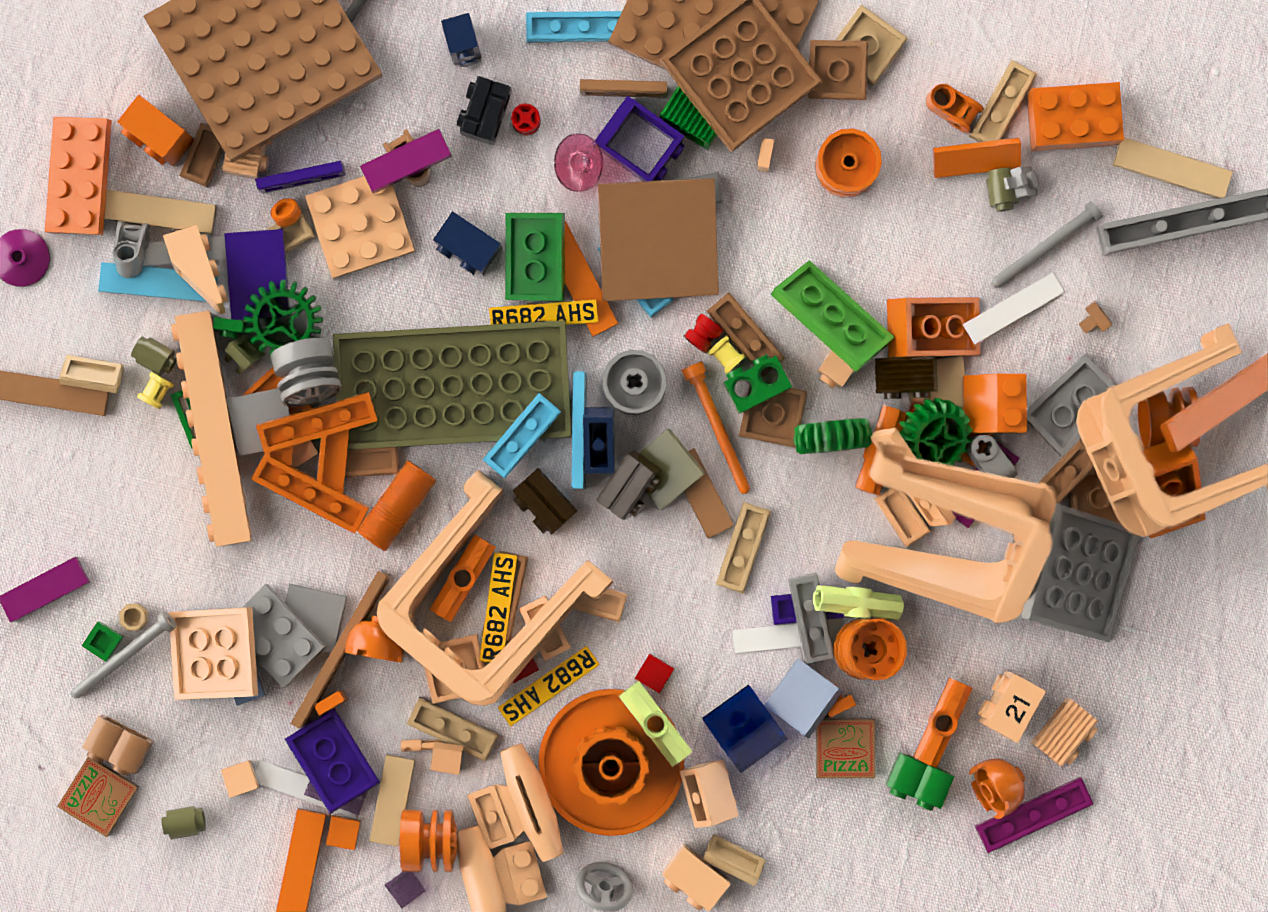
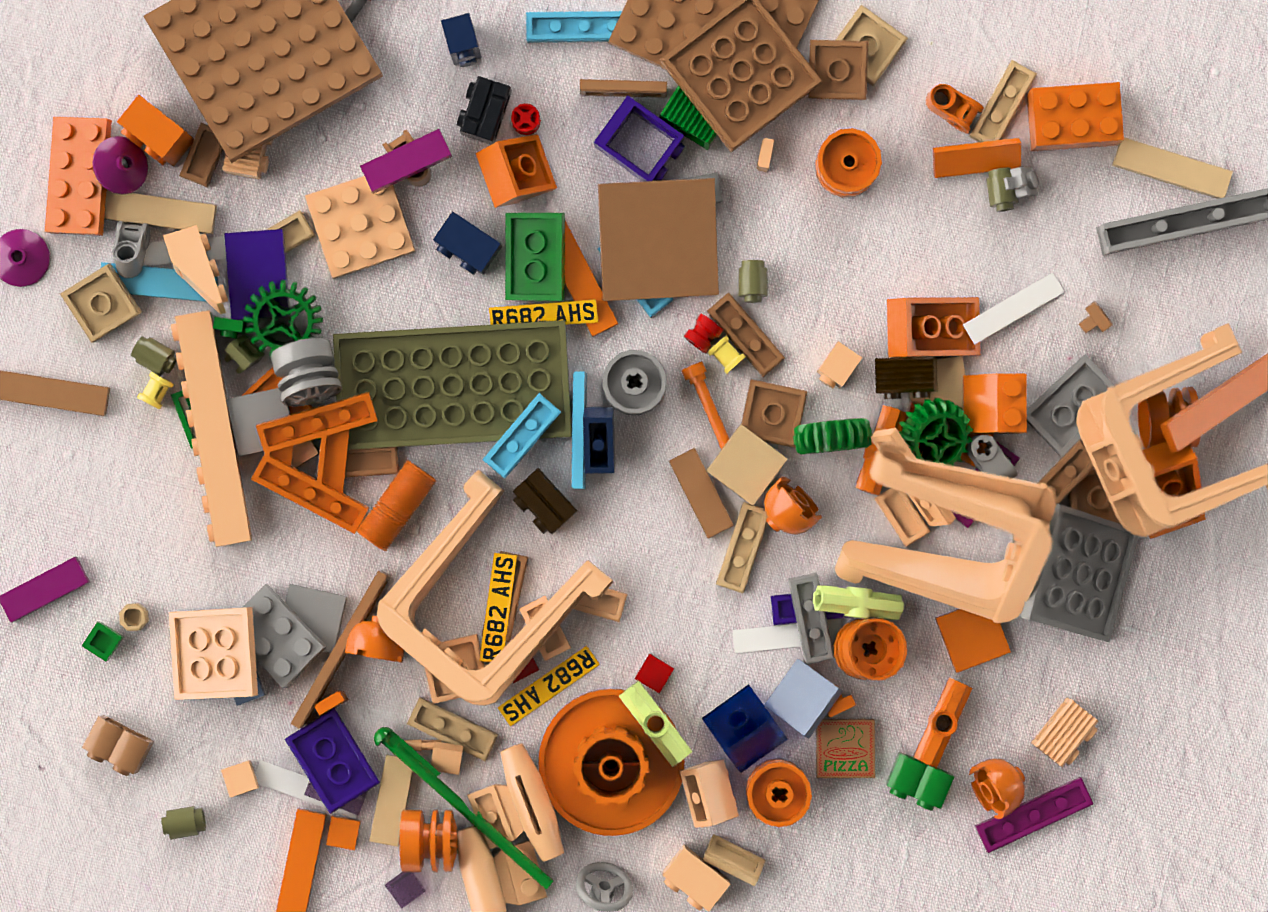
medium nougat tile [57,757,139,837] -> none
tan tile [59,355,124,393] -> none
light grey bar [71,611,177,699] -> none
dark purple tile [255,160,346,194] -> none
orange tile [271,198,301,227] -> none
orange piece [429,534,496,622] -> none
clear pink dish [554,133,603,192] -> none
brick [596,450,662,520] -> none
olive tile [639,428,706,510] -> none
green brick [723,354,792,414] -> none
bright green plate [771,260,894,373] -> none
light nougat brick [978,671,1046,743] -> none
light grey bar [991,201,1103,288] -> none
none -> tan tile [60,263,142,343]
none -> magenta dish [92,136,148,194]
none -> green bar [374,727,554,890]
none -> orange slope [475,134,557,208]
none -> tan tile [706,424,787,506]
none -> olive brick [738,260,768,303]
none -> orange wheel [745,758,812,827]
none -> orange cylinder [764,477,822,535]
none -> orange tile [935,609,1011,673]

